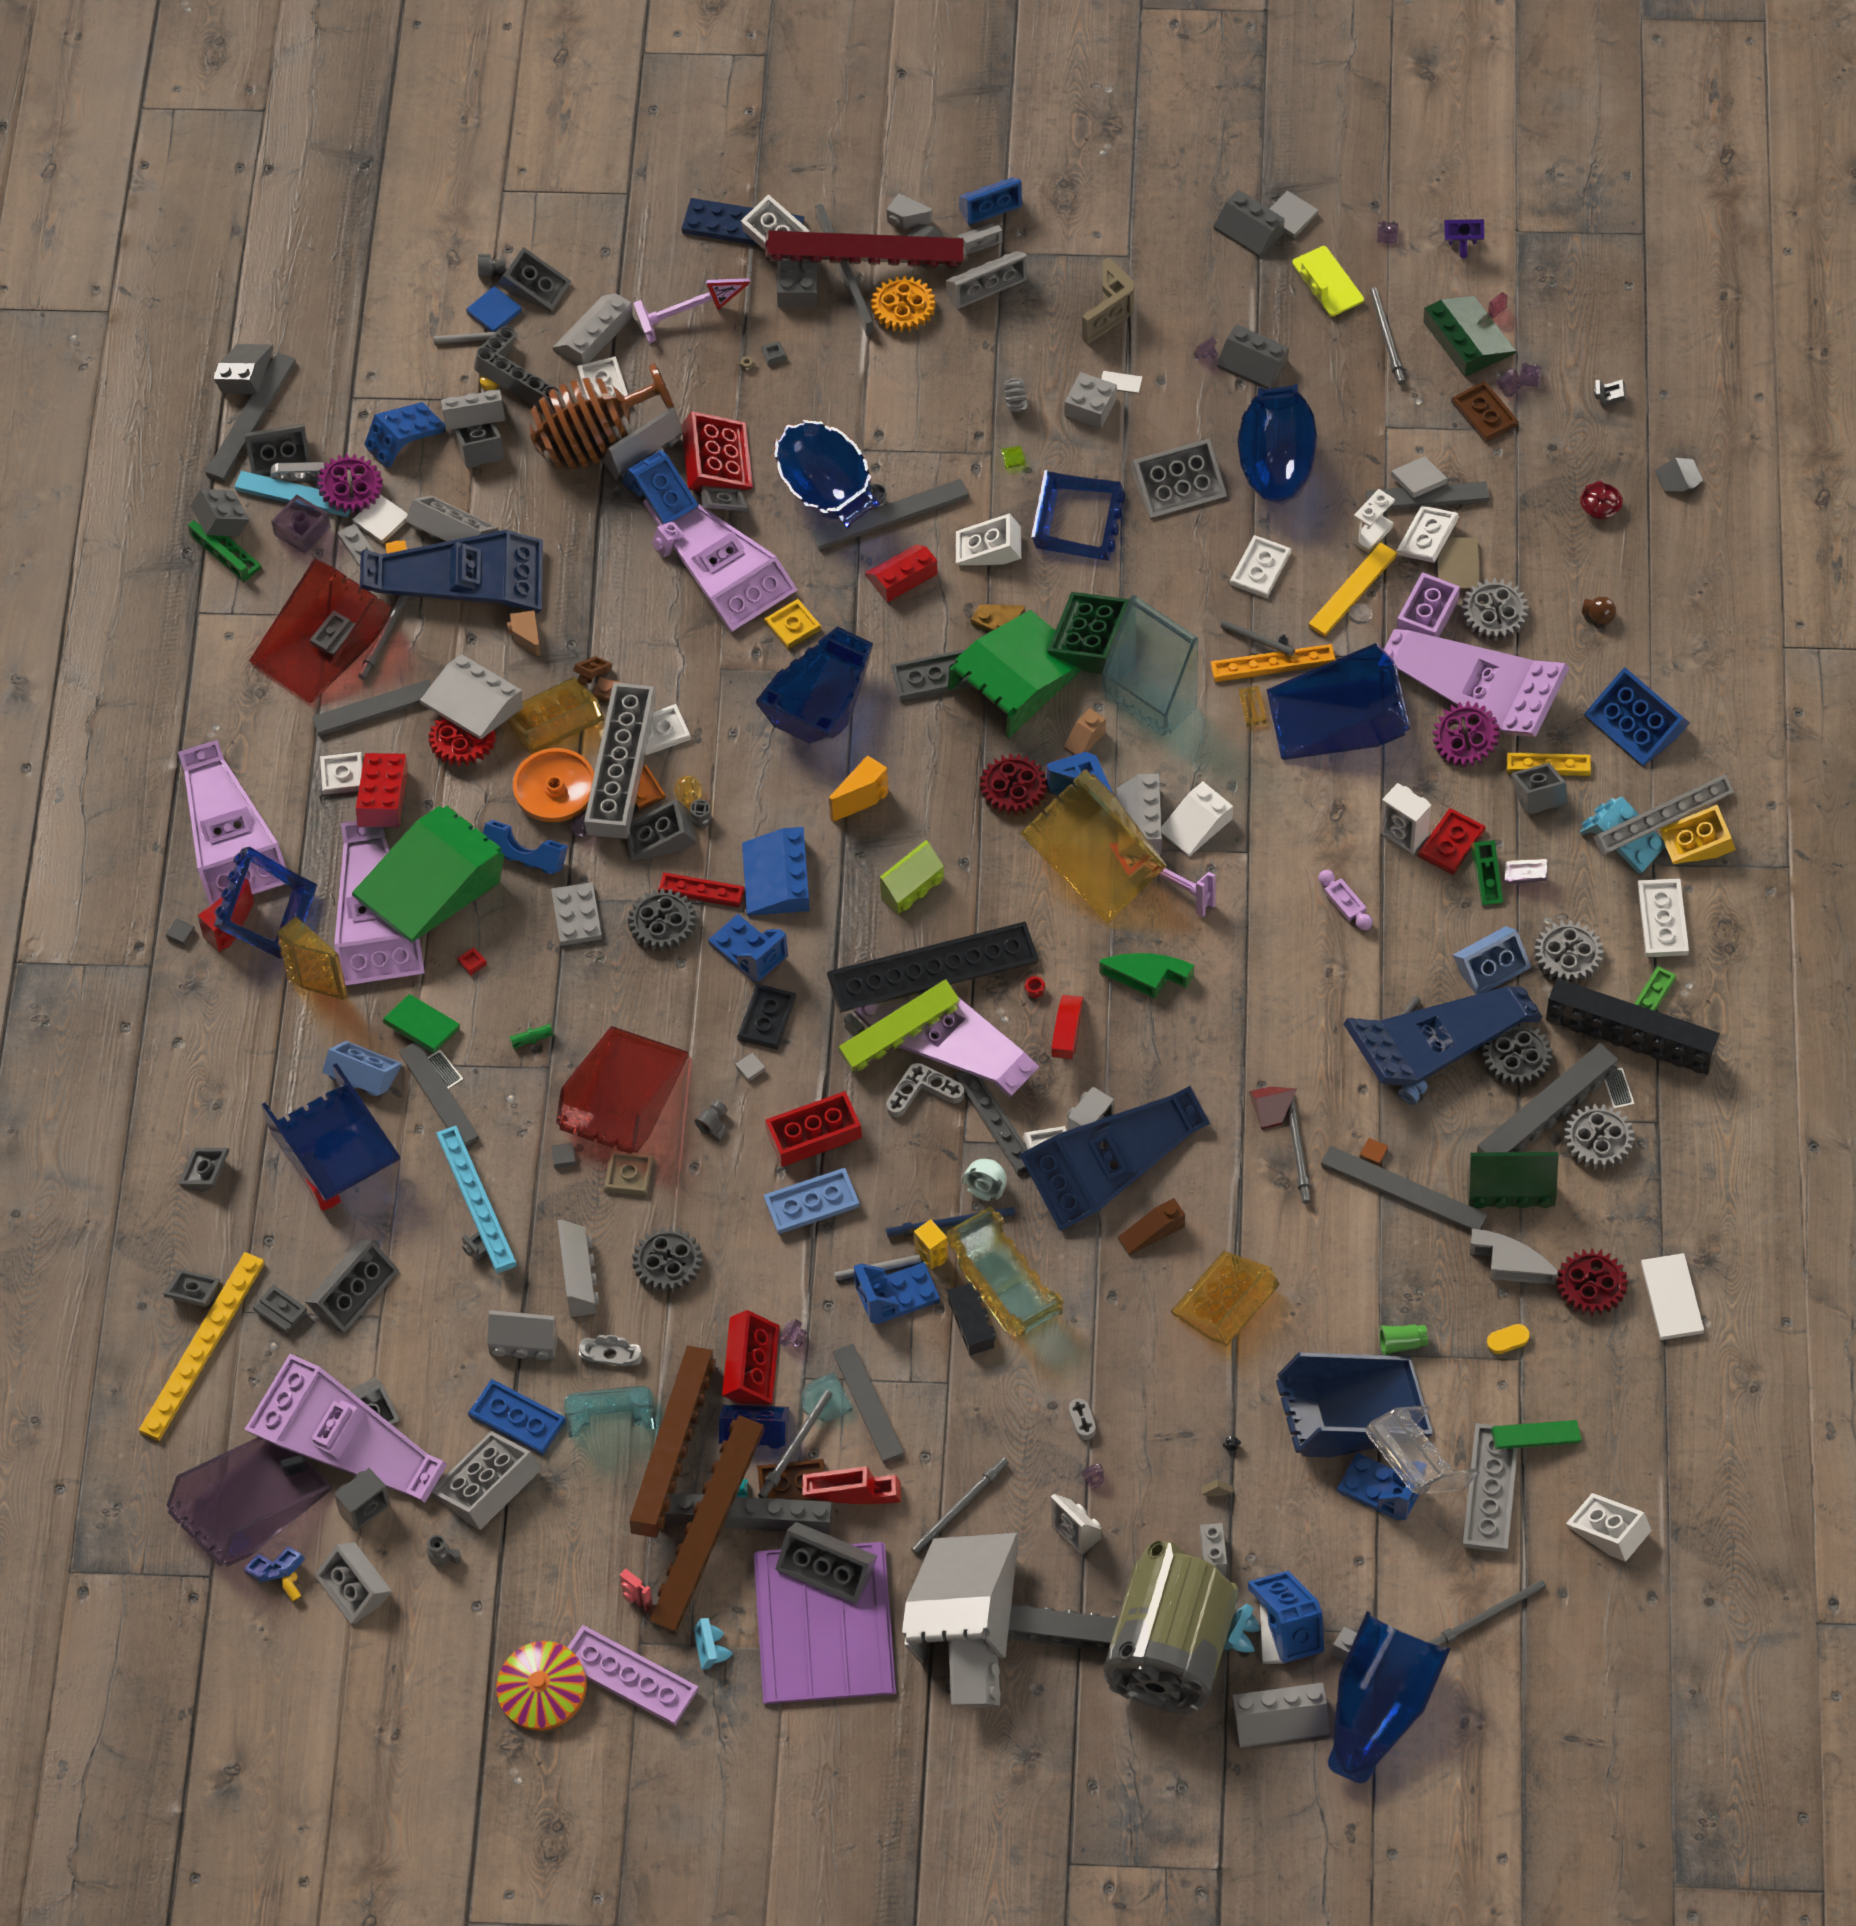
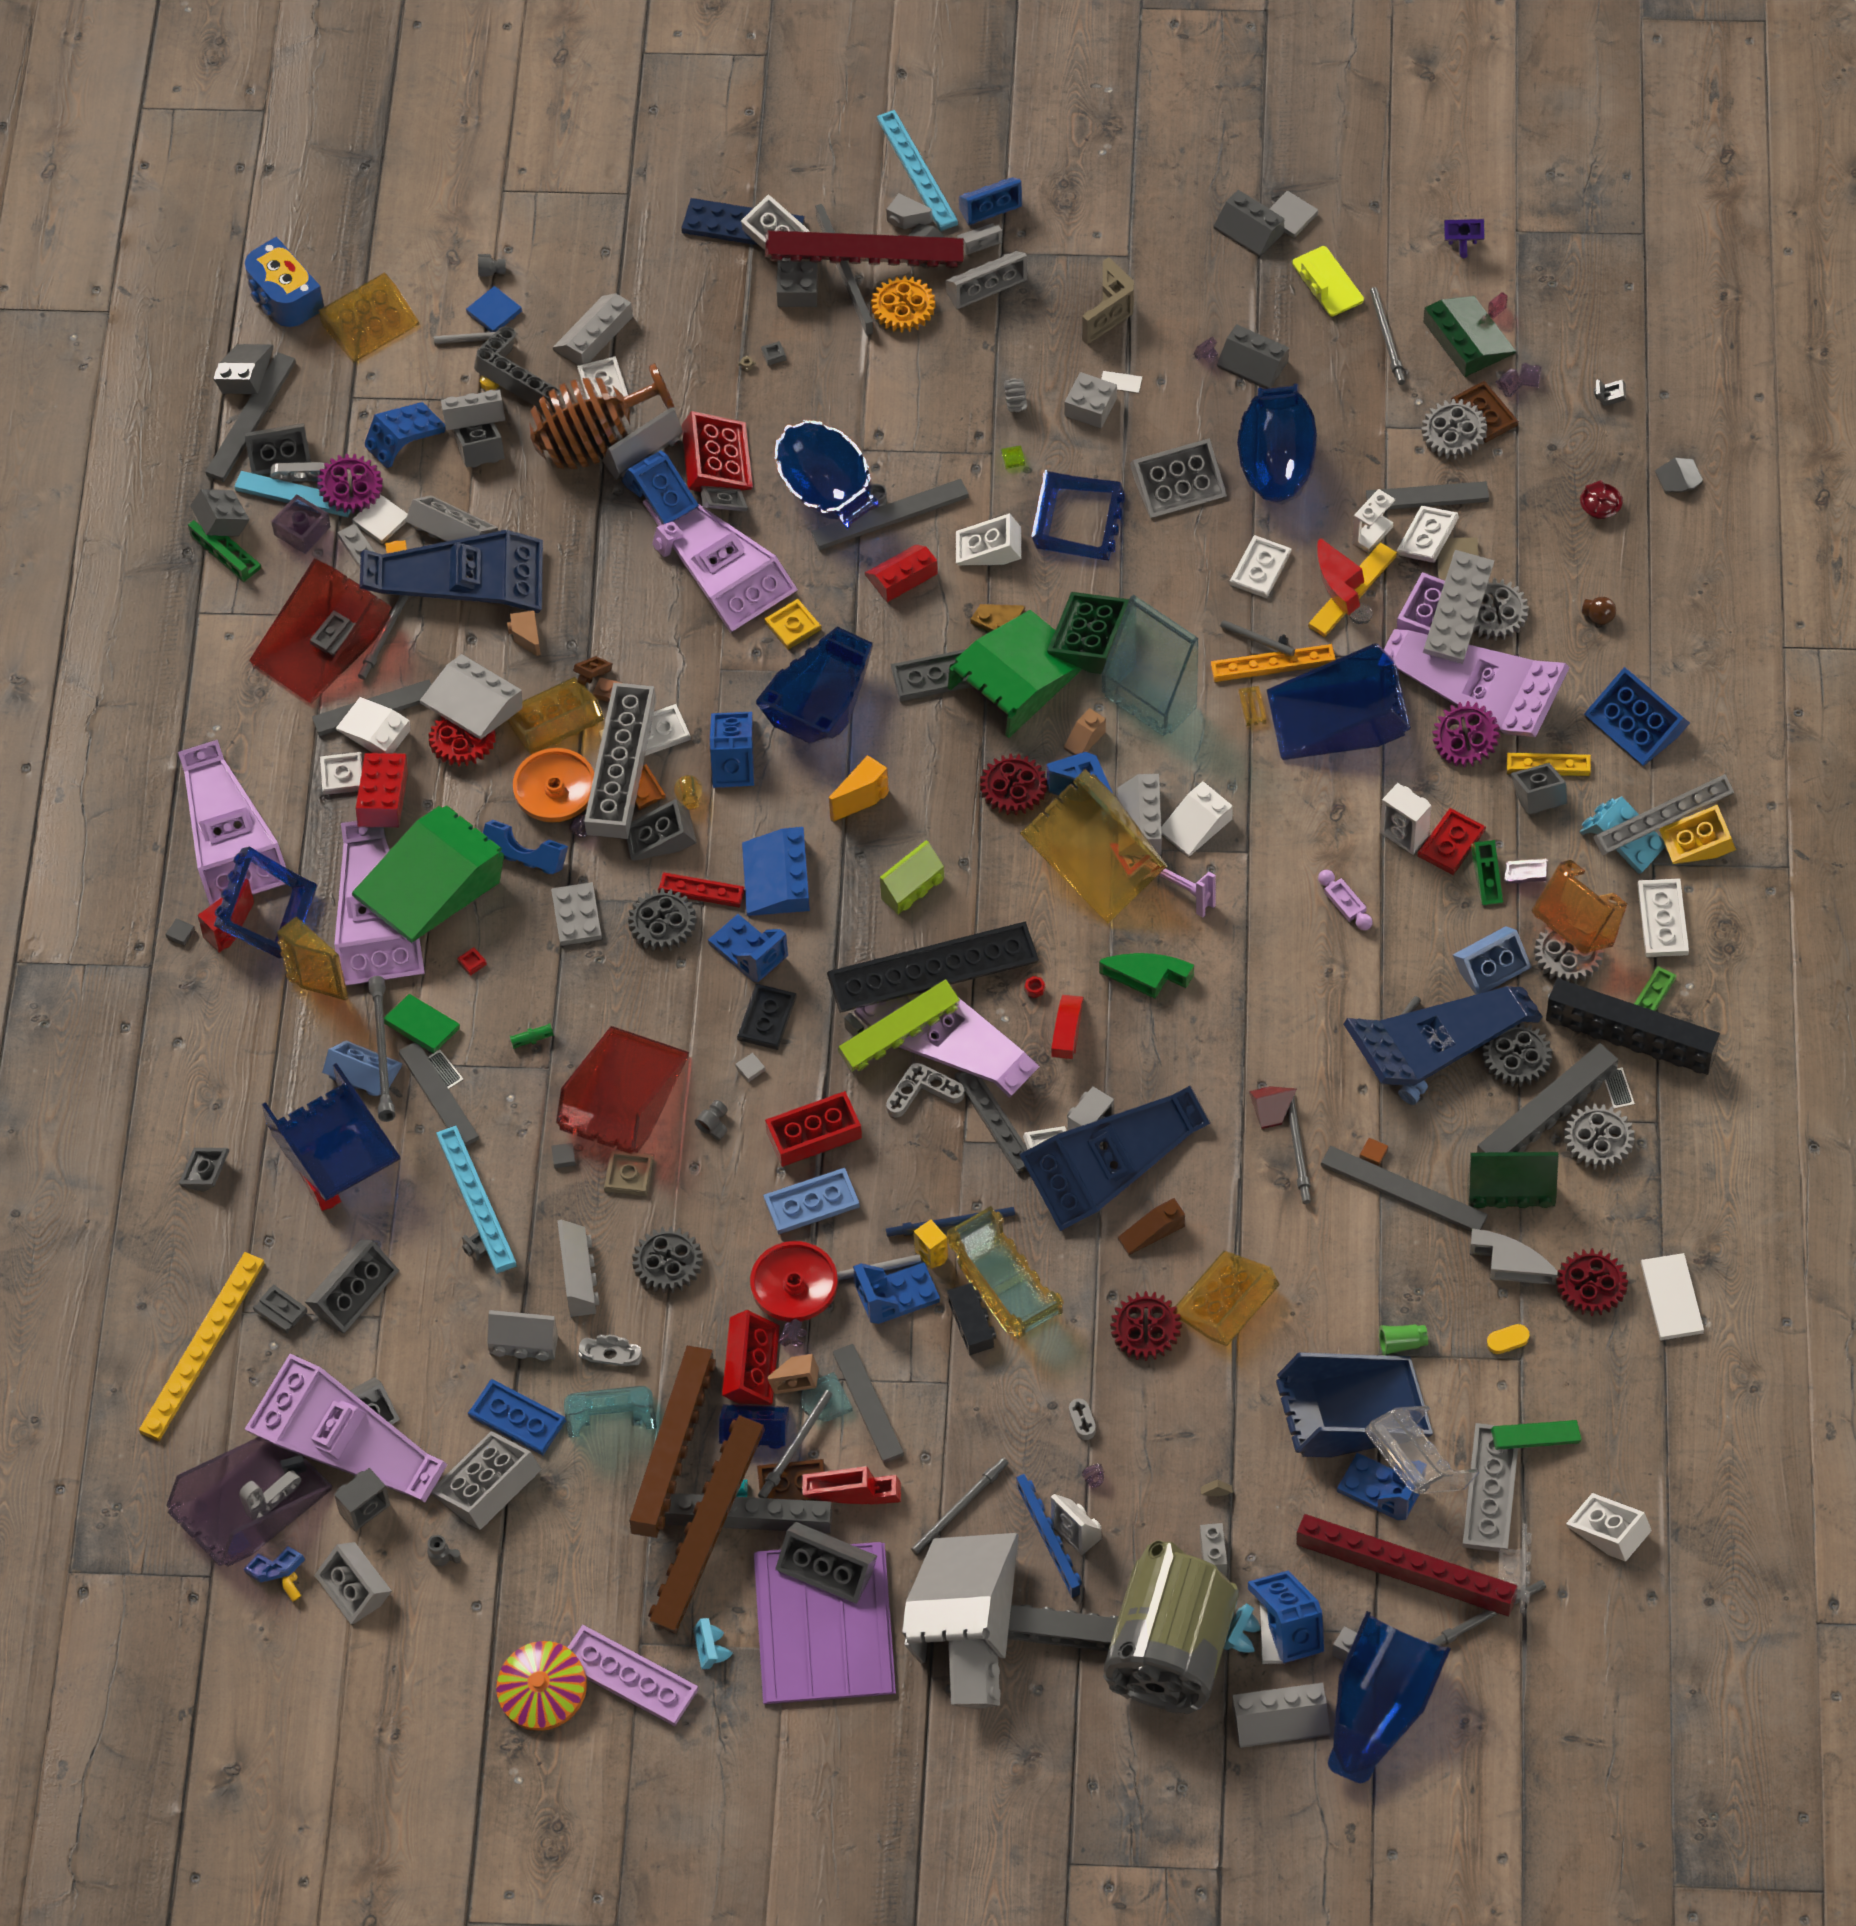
dark grey slope [164,1269,220,1307] -> none
dark grey slope [497,247,572,311] -> none
coral plate [620,1569,653,1612] -> none
lavender piece [634,278,751,343] -> none
dark grey wheel [690,799,712,828] -> none
light aqua cylinder [962,1159,1007,1201] -> none
black piece [1223,1437,1241,1451] -> none
clear purple tile [1377,221,1398,243] -> none
light grey tile [1391,456,1447,498] -> none
none -> light grey beam [239,1470,301,1522]
none -> blue brick [245,236,325,327]
none -> clear yellow slope [319,272,419,363]
none -> white slope [336,697,411,754]
none -> dark grey hose [368,976,395,1122]
none -> blue bracket [710,712,754,788]
none -> red dish [750,1241,838,1322]
none -> medium nougat slope [768,1354,819,1394]
none -> medium azure tile [877,110,958,231]
none -> blue plate [1016,1474,1082,1598]
none -> dark red gear [1110,1291,1182,1361]
none -> dark red brick [1296,1514,1517,1617]
none -> red slope [1317,538,1365,616]
none -> light grey gear [1421,399,1487,459]
none -> light grey plate [1423,550,1494,664]
none -> clear bracket [1498,1523,1531,1613]
none -> clear orange windscreen [1531,860,1628,953]

